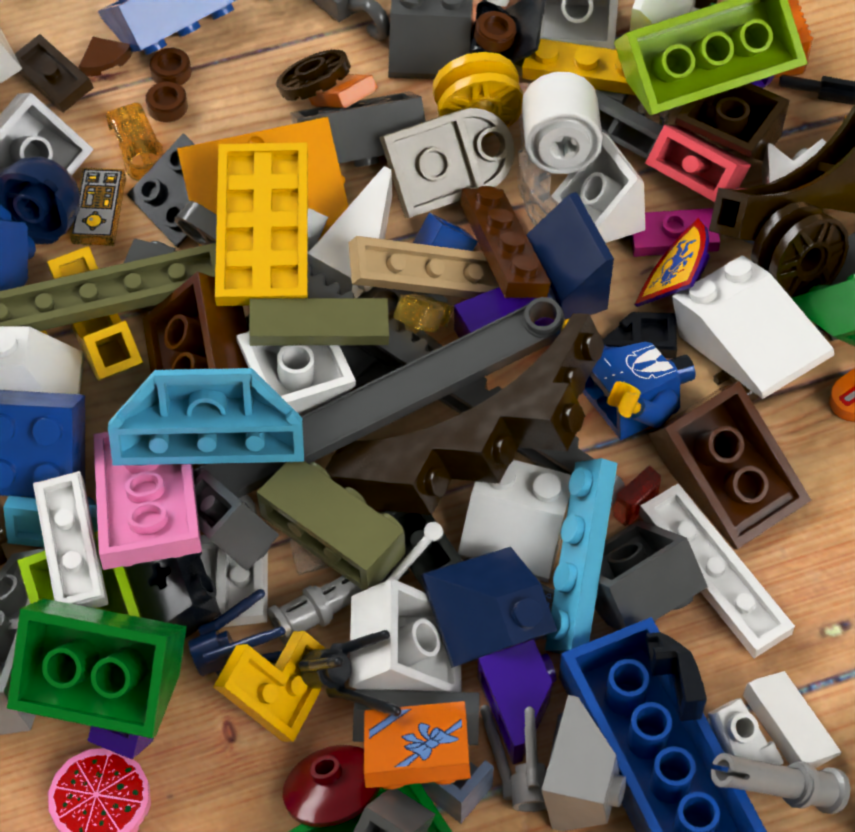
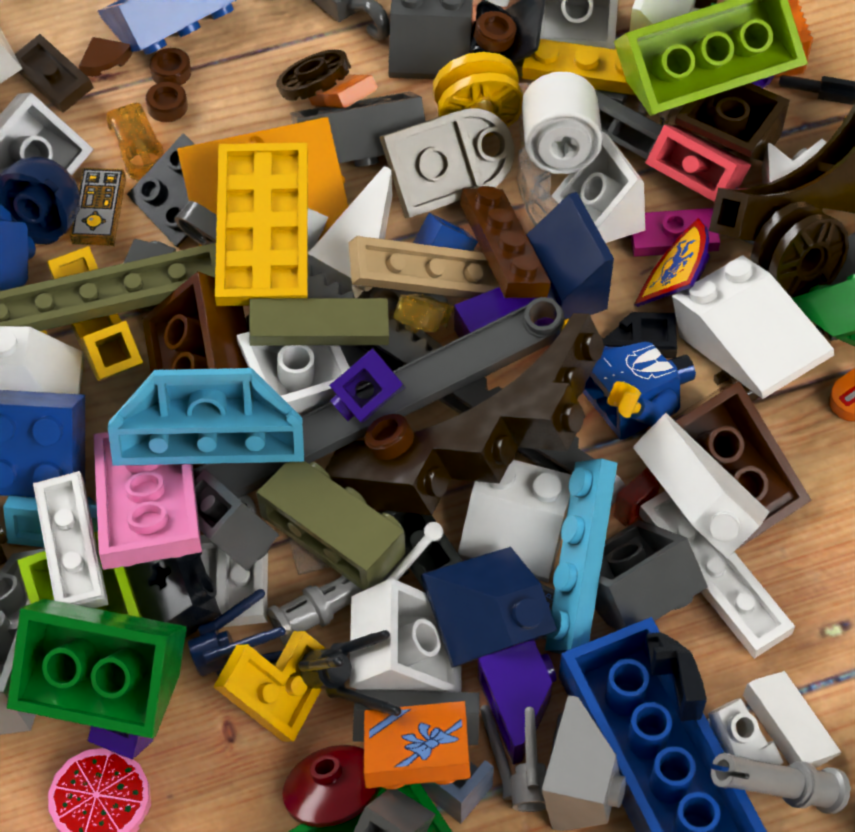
none -> dark purple brick [329,348,406,423]
none -> reddish brown tile [364,414,414,460]
none -> white slope [633,413,769,558]

